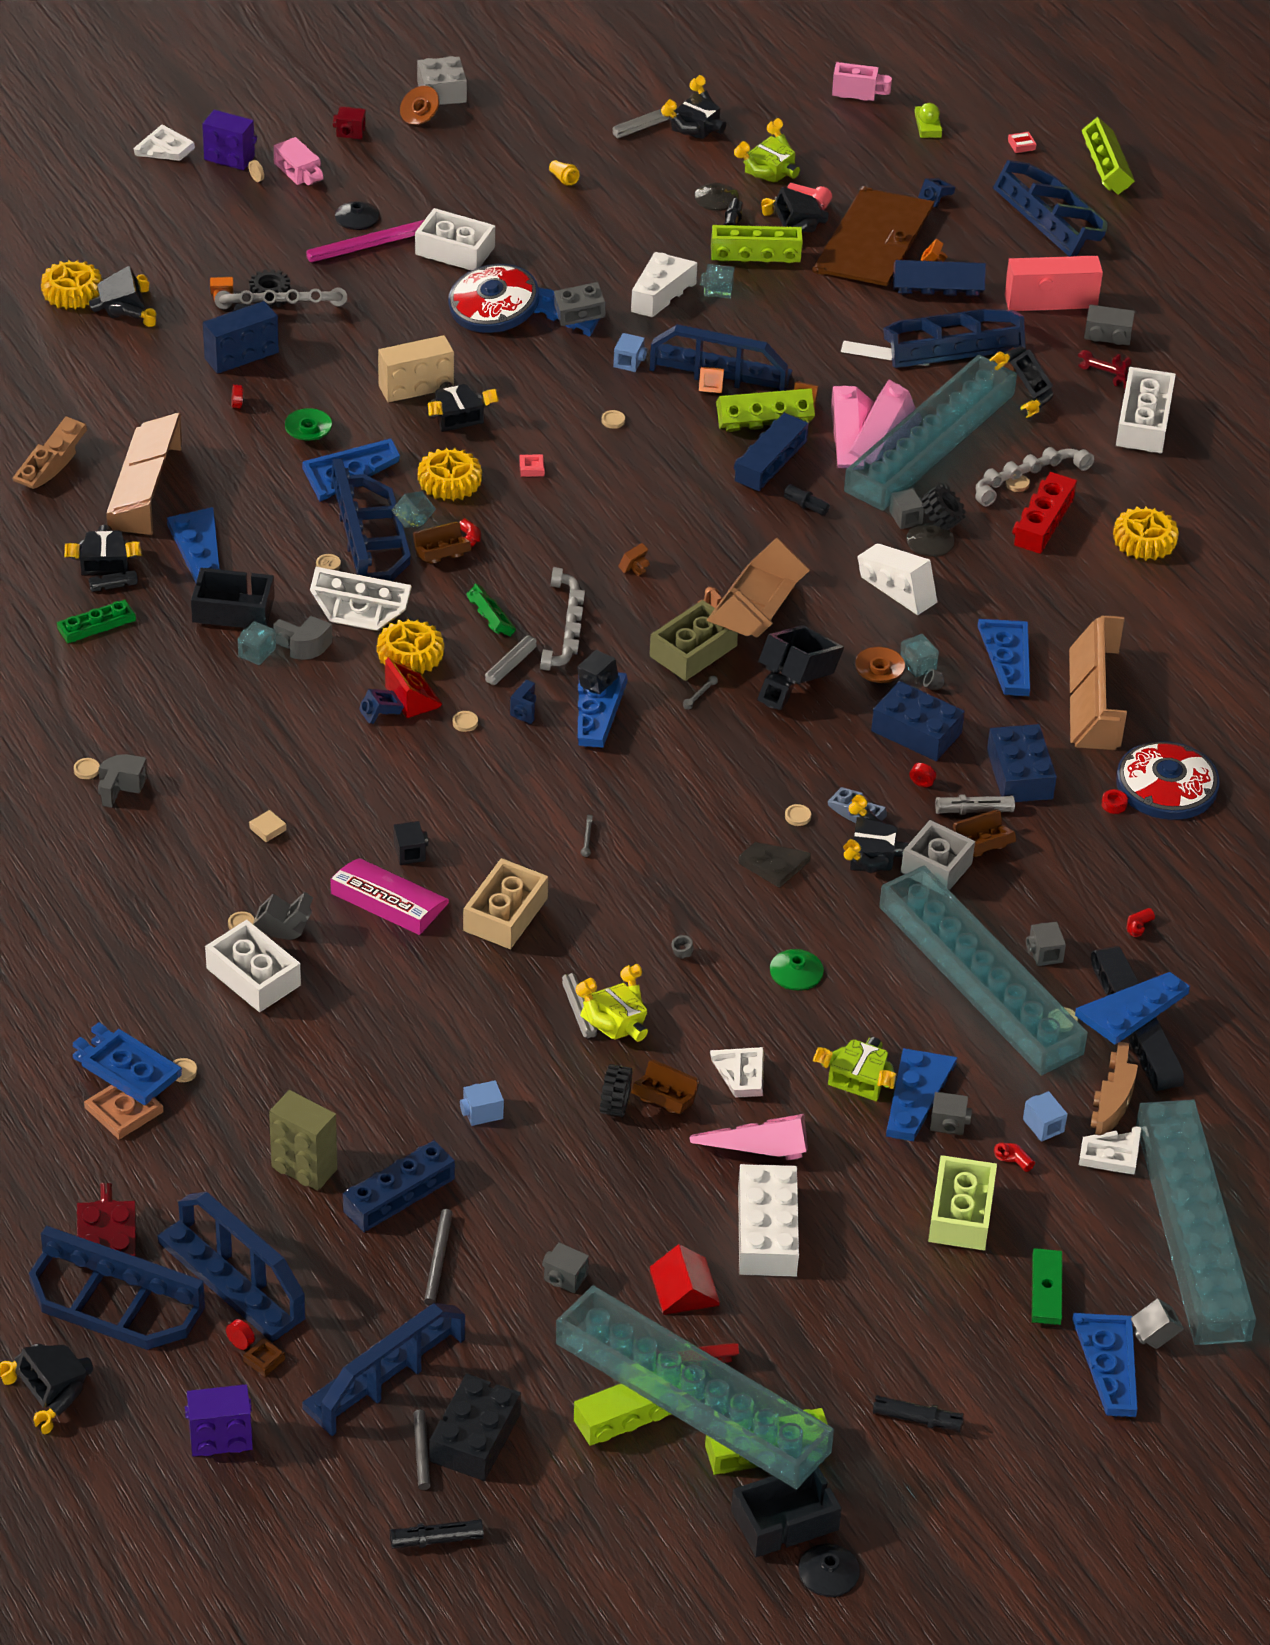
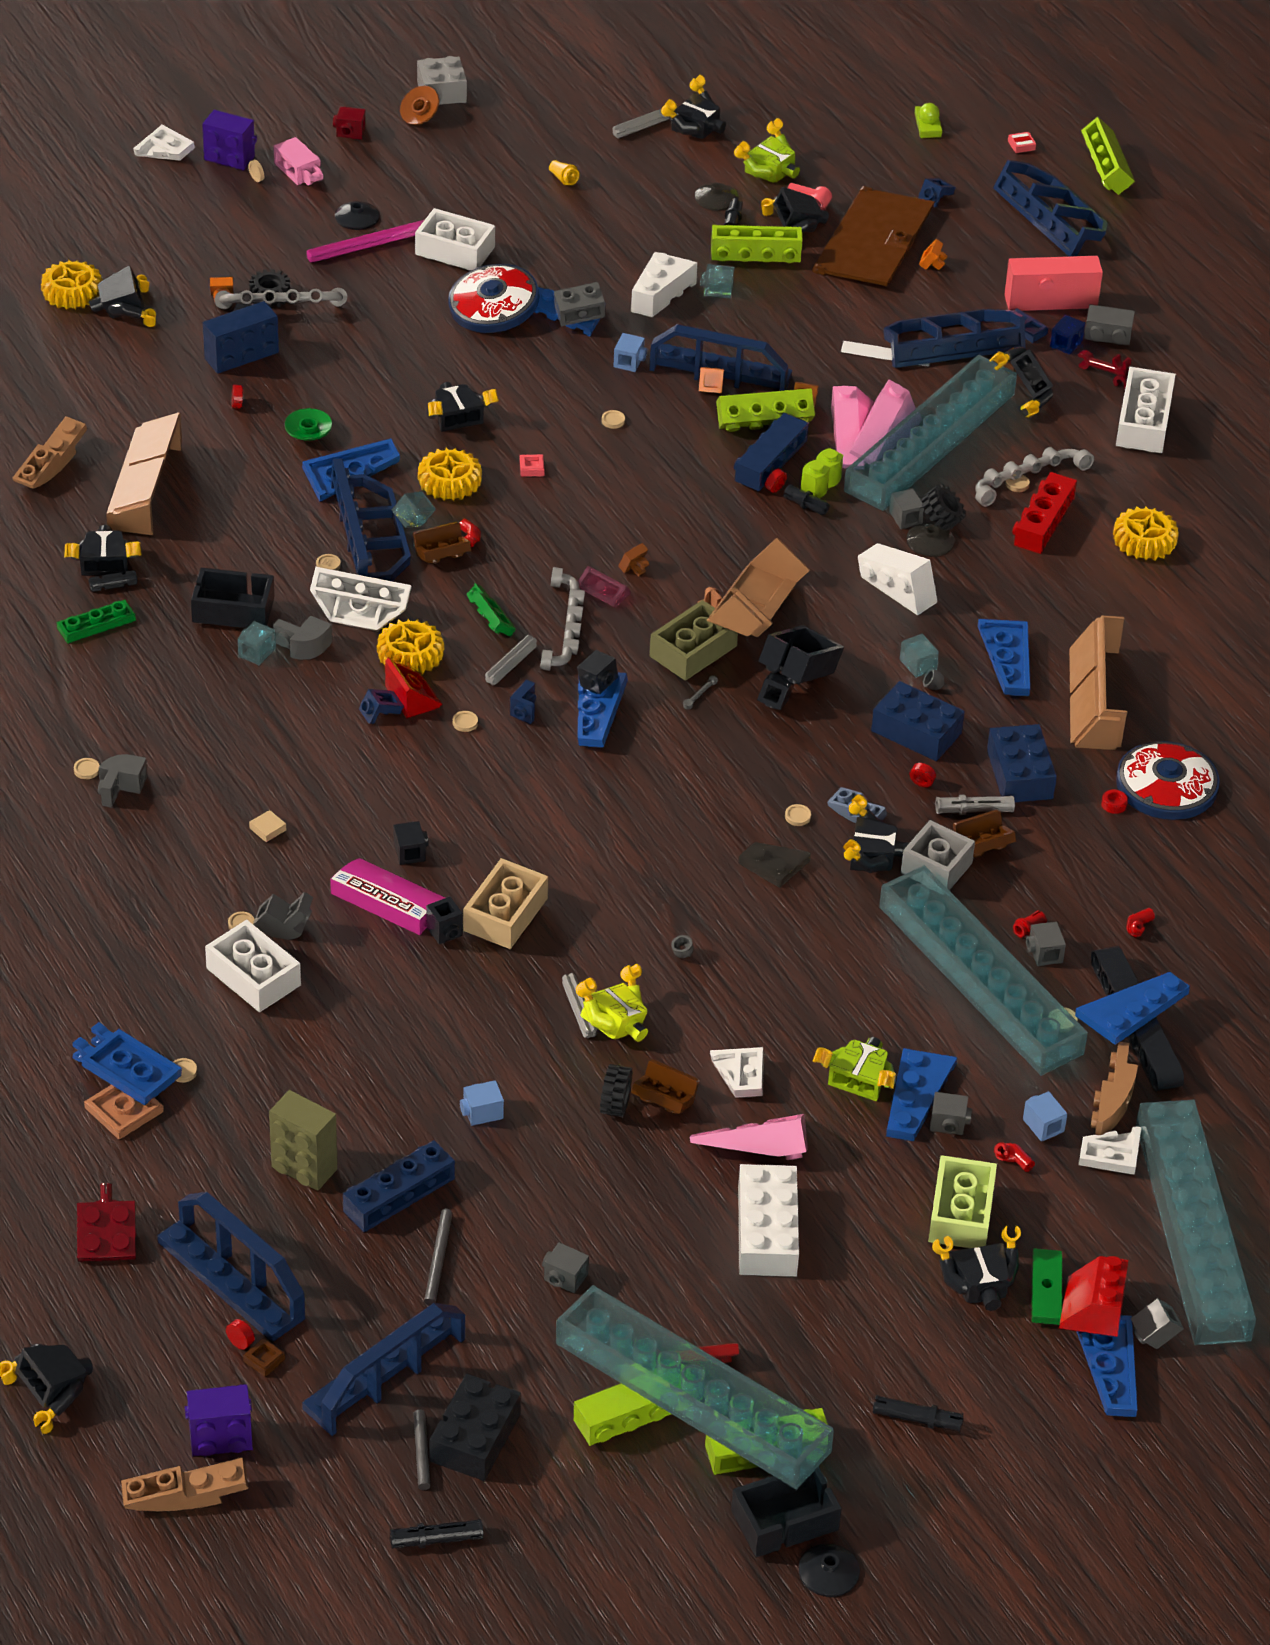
dark blue plate [29,1226,205,1350] -> none
blue wing [167,507,219,583] -> none
tan brick [378,335,454,403] -> none
dark grey hinge [581,815,593,857] -> none
red slope [650,1244,720,1315] -> none
green dish [770,949,824,991] -> none
bright pink brick [832,62,892,101] -> none
dark orange dish [855,647,905,683] -> none
dark blue brick [893,260,986,297] -> none
none -> medium nougat slope [121,1458,248,1511]
none -> black brick [426,896,463,944]
none -> clear pink slope [578,566,631,608]
none -> red tile [765,468,787,493]
none -> lime brick [801,448,844,498]
none -> black torso [932,1226,1021,1311]
none -> red pin [1013,910,1047,938]
none -> dark blue tile [1015,308,1048,343]
none -> clear blue brick [1050,315,1085,355]
none -> red slope [1059,1256,1129,1337]

